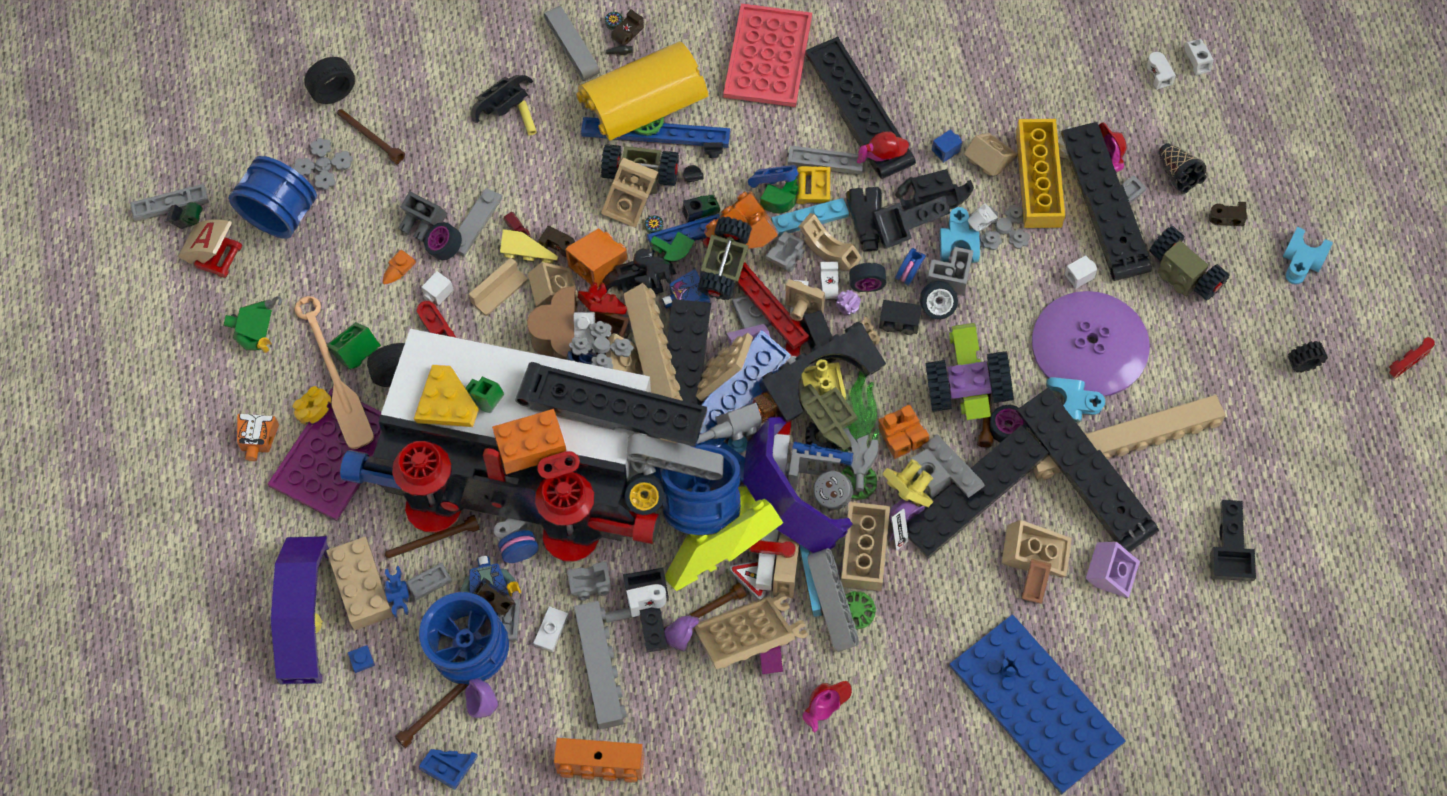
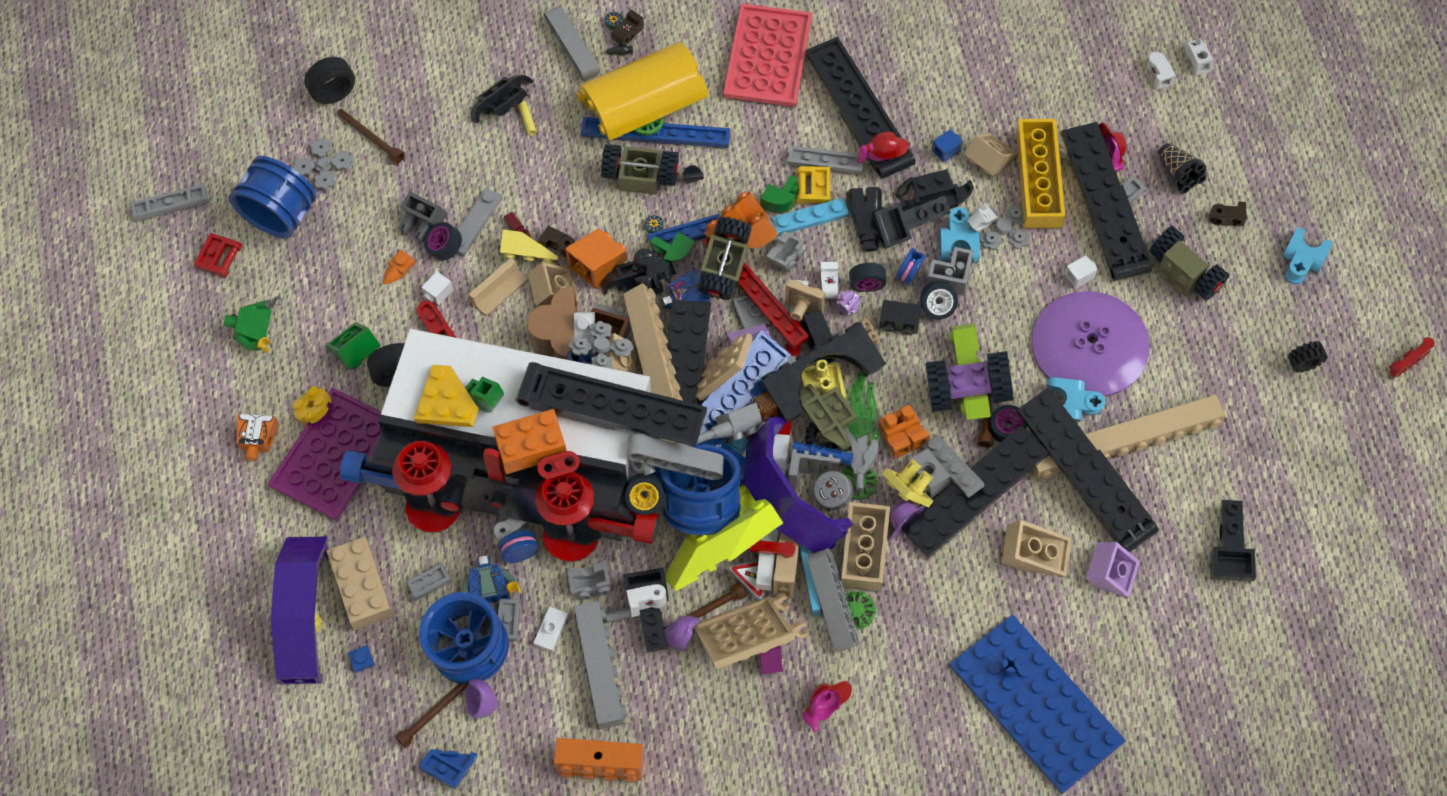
leg [166,202,203,229] -> none
tan slope [178,220,232,264] -> none
light nougat piece [294,296,374,449] -> none
blue pin [384,566,409,617] -> none
reddish brown piece [385,515,480,558] -> none
dark brown leg [473,577,515,616] -> none
red piece [577,282,627,314] -> none
tan slope [601,158,658,227] -> none
leg [682,195,721,223] -> none
black plate [703,142,723,158] -> none
blue plate [748,165,799,188] -> none
tan arch [798,213,862,271] -> none
white sticker [892,509,909,551] -> none
nougat tile [1022,559,1051,604] -> none

